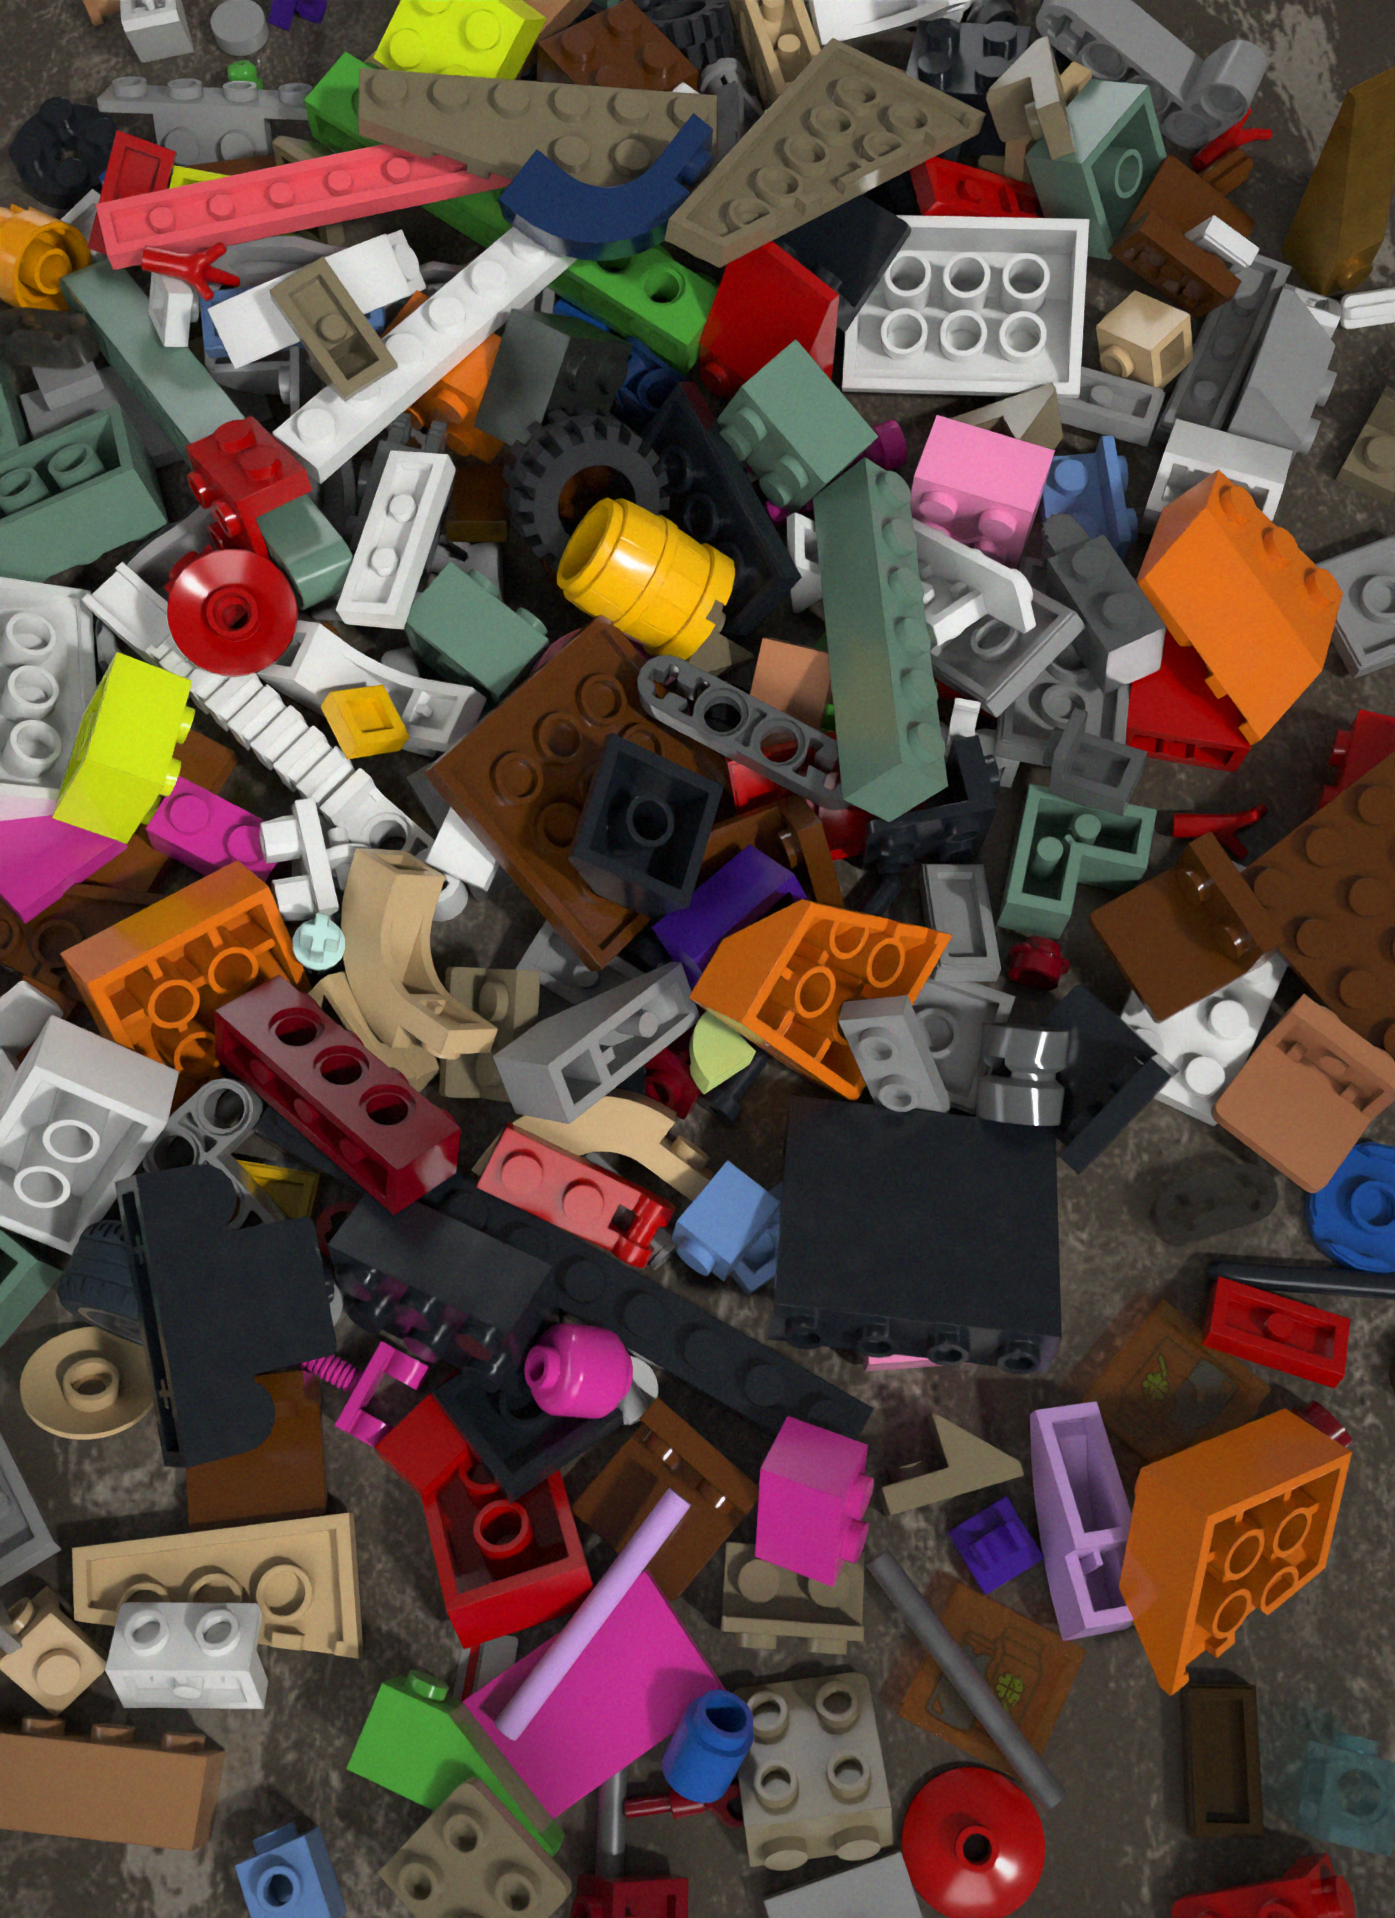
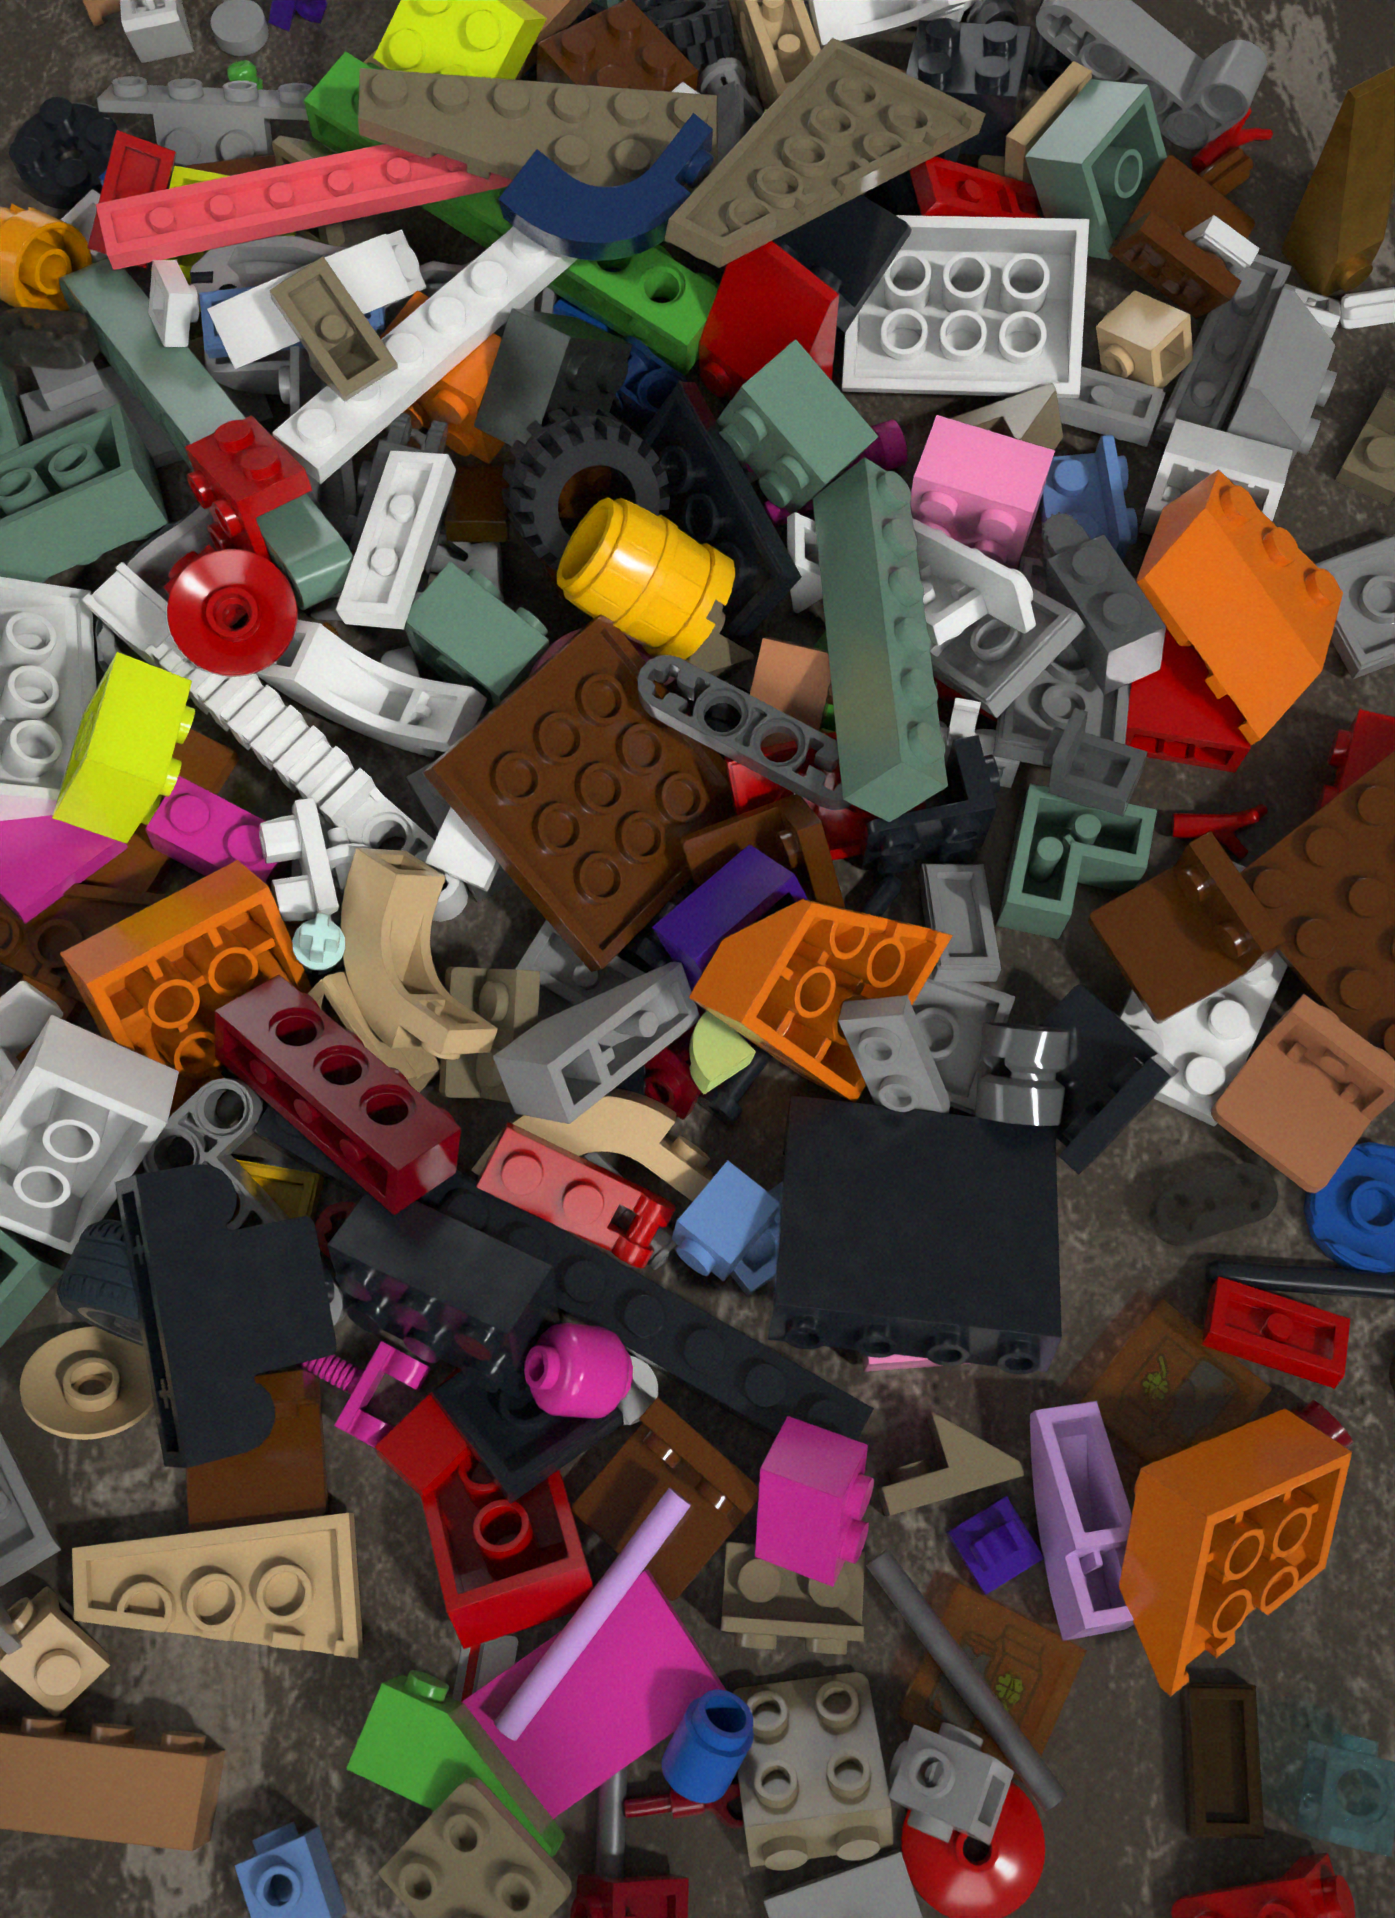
white bracket [105,1602,268,1709] -> none
red bar [141,242,240,301] -> none
yellow plate [320,684,410,760] -> none
black slope [568,732,724,918] -> none
dark tan slope [986,35,1075,160] -> none
dark red plate [1007,936,1070,991] -> none
none -> light grey brick [888,1722,1014,1845]

